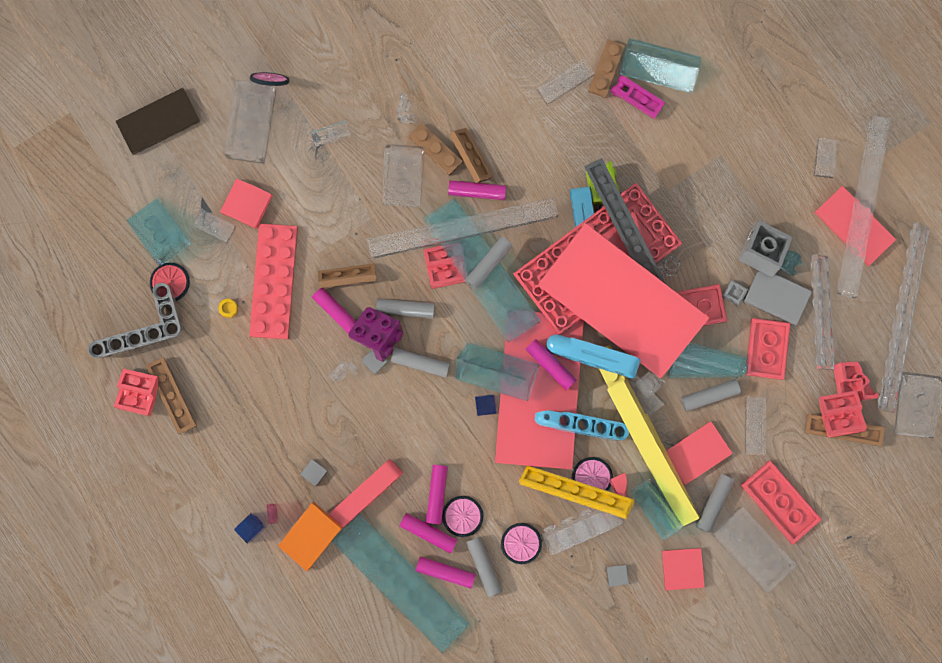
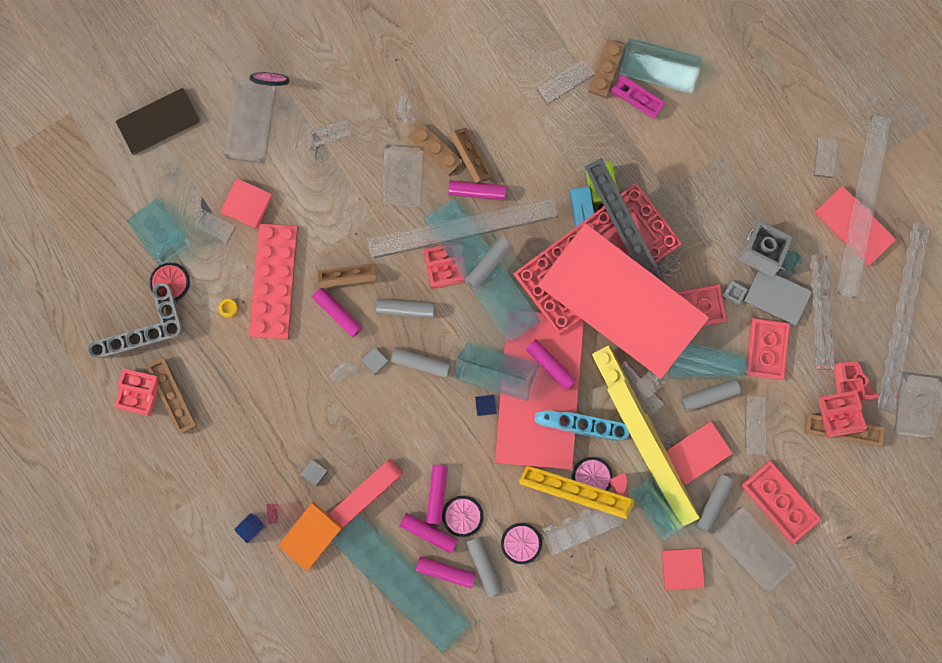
magenta bracket [348,307,403,362] -> none
medium azure piece [546,334,641,378] -> none
light grey tile [606,564,629,587] -> none

